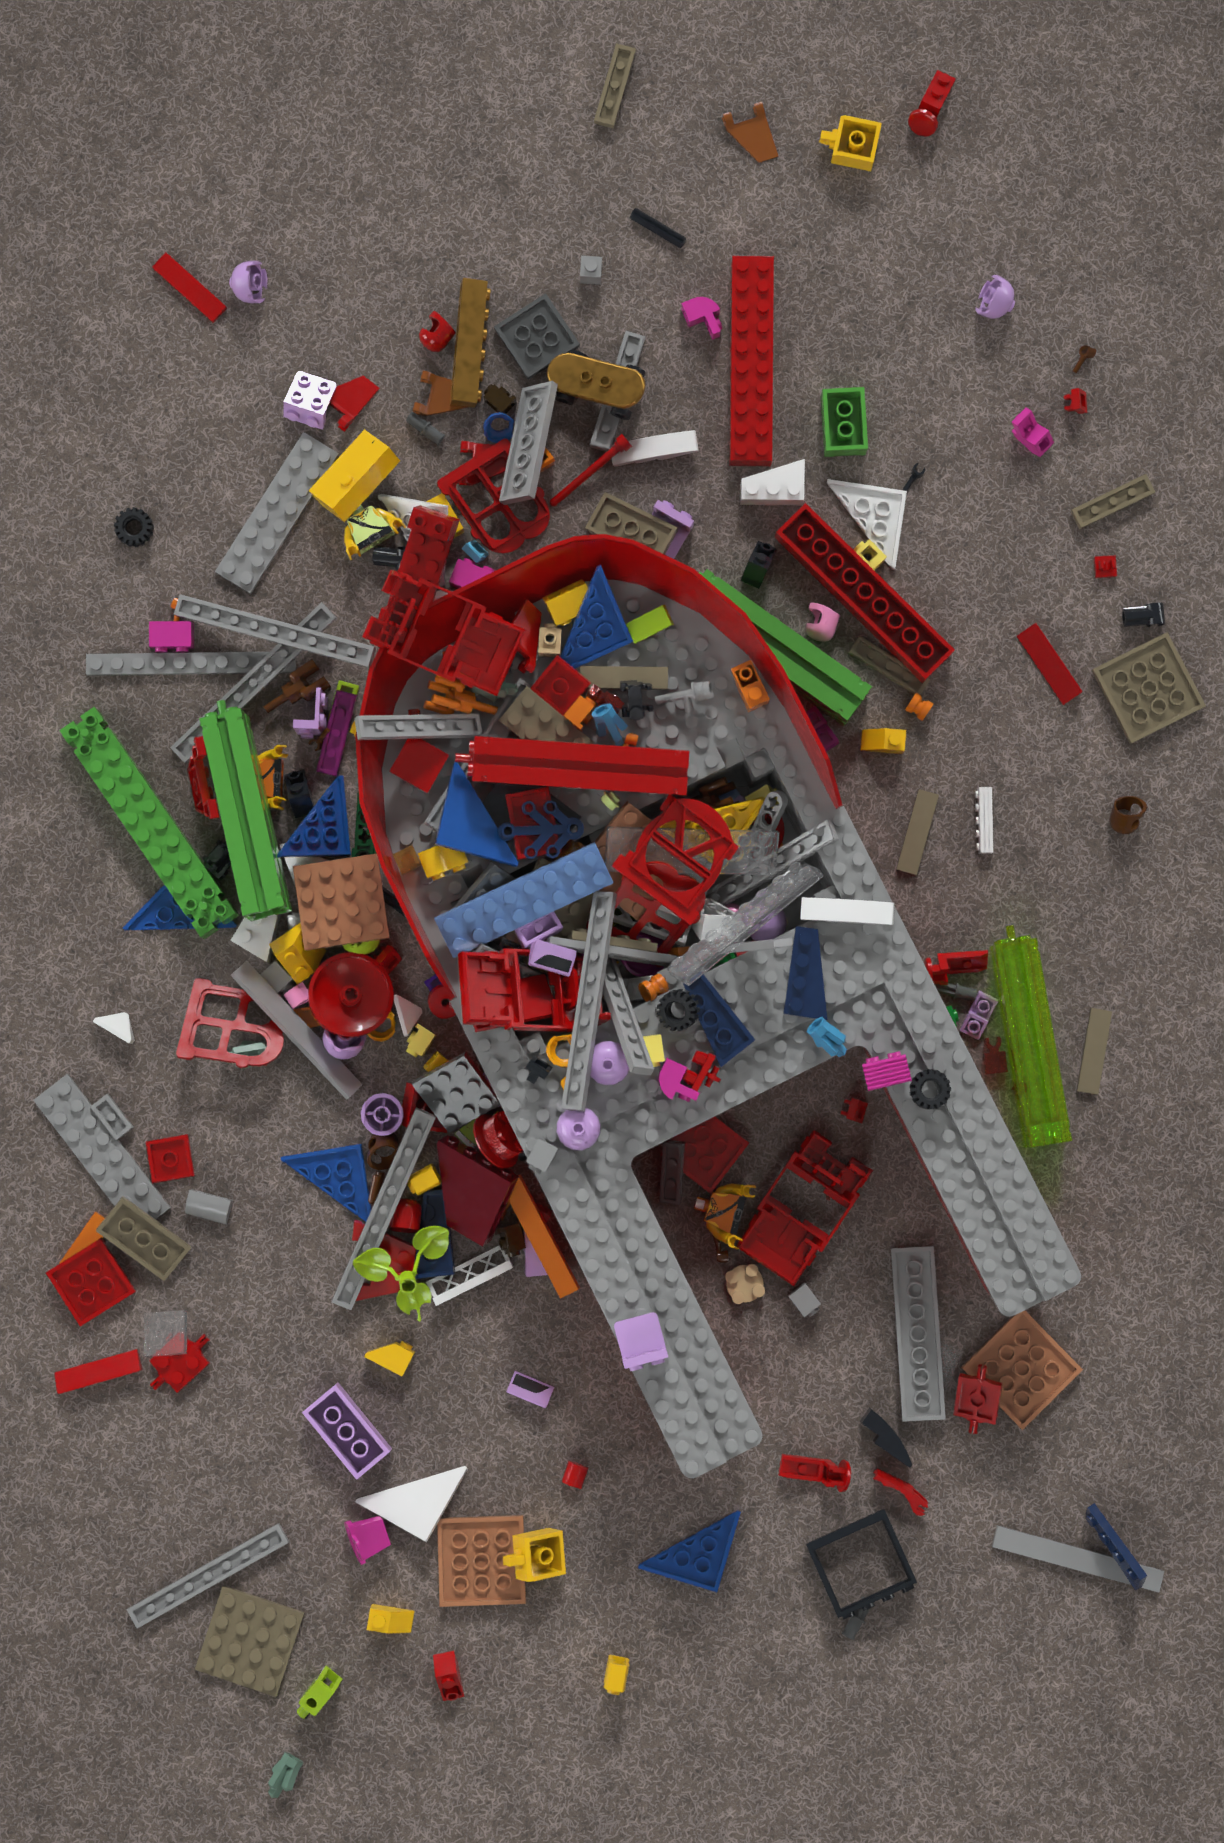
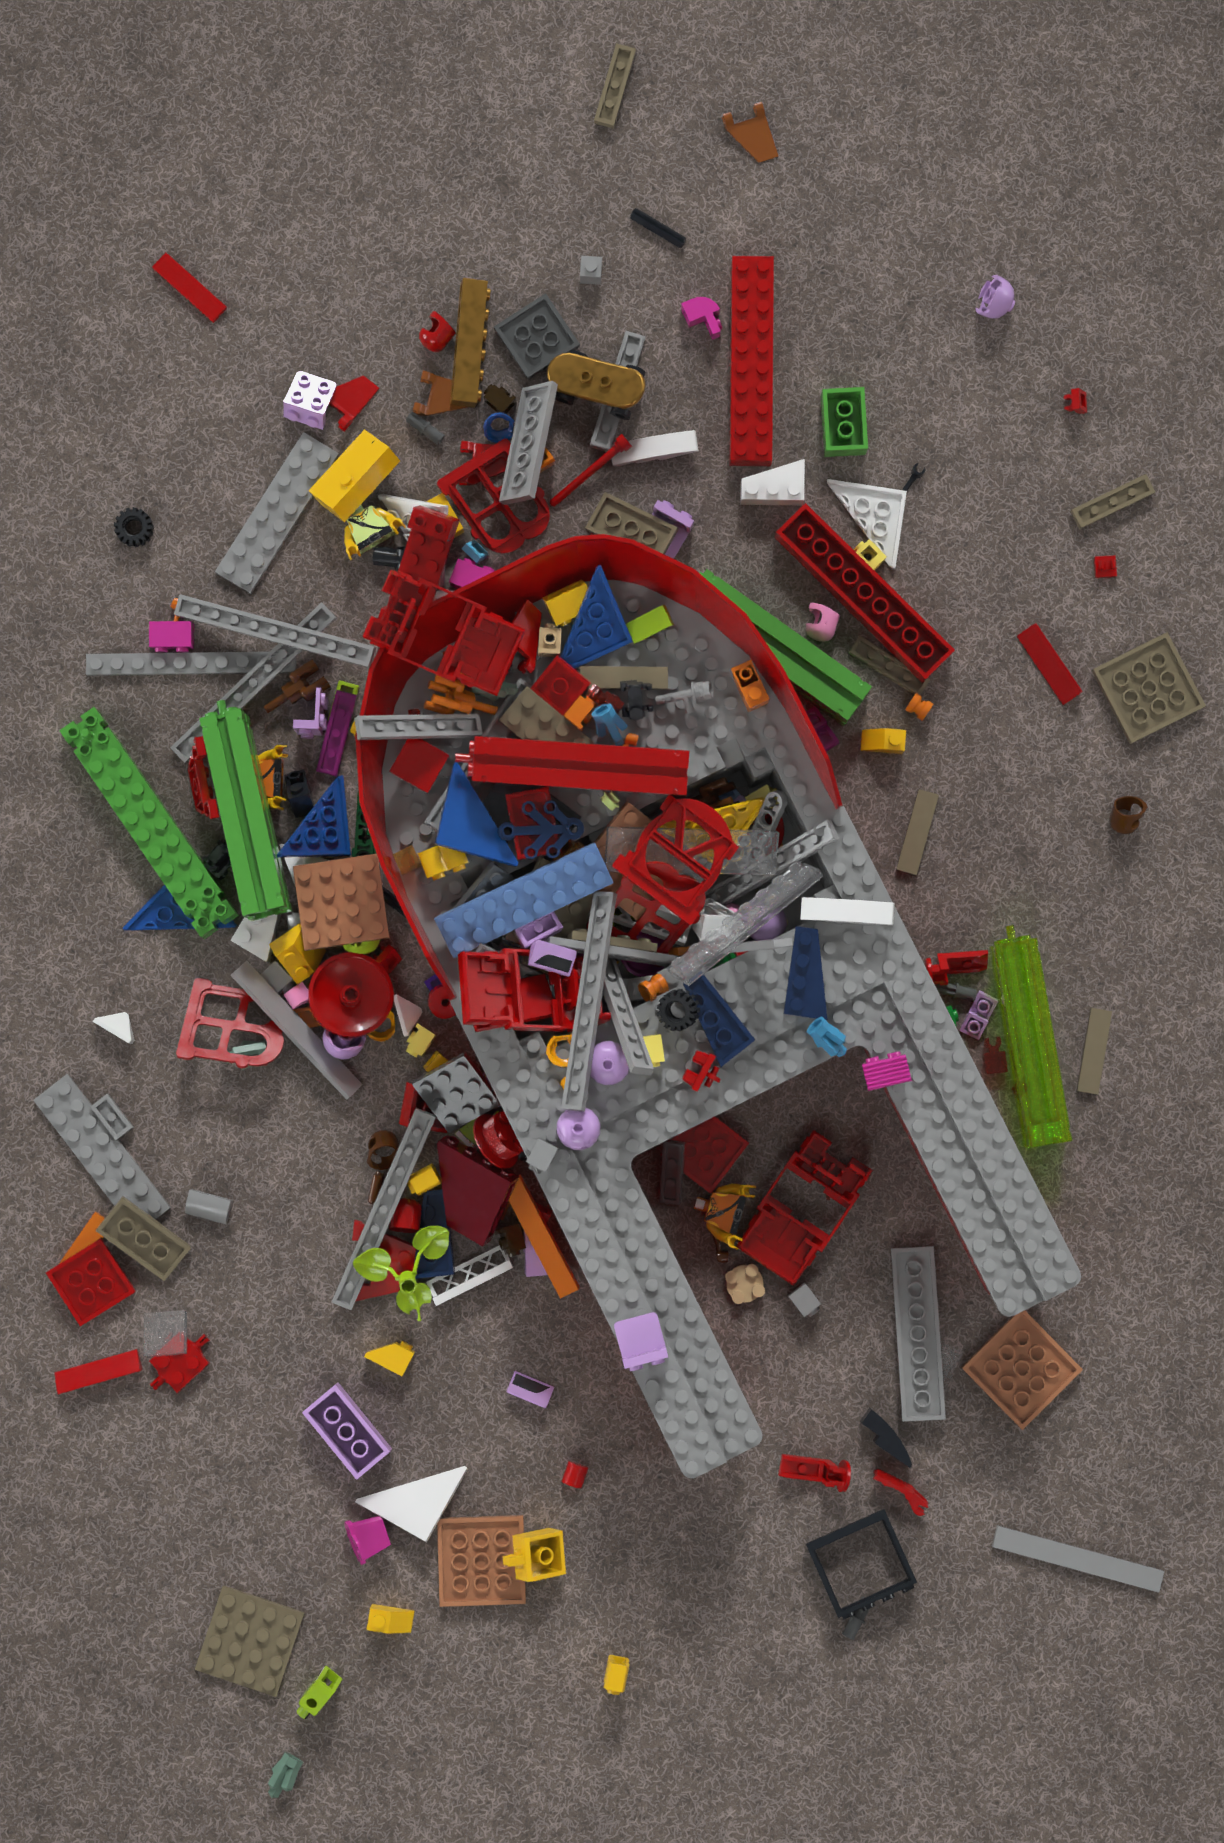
light grey plate [127,1523,289,1629] -> none
red tile [146,1134,195,1184] -> none
lavender cylinder [229,261,268,304] -> none
blue tile [280,1144,372,1222] -> none
reddish brown hand [309,728,330,751] -> none
lavender cylinder [361,1093,404,1136] -> none
red slope [433,1651,465,1701] -> none
black tile [526,1056,553,1084] -> none
blue tile [638,1510,741,1592] -> none
dark pink brick [658,1057,700,1103] -> none
black slope [740,541,777,589] -> none
yellow hinge [819,115,882,172] -> none
red tile [841,1098,868,1124] -> none
red piece [908,70,956,137] -> none
black tyre [909,1069,951,1109] -> none
red plate [953,1364,1003,1434] -> none
white piece [975,787,993,854] -> none
dark pink brick [1012,408,1054,457] -> none
reddish brown hand [1072,345,1096,373] -> none
dark blue wing [1085,1503,1147,1591] -> none
black piece [1122,602,1165,627] -> none

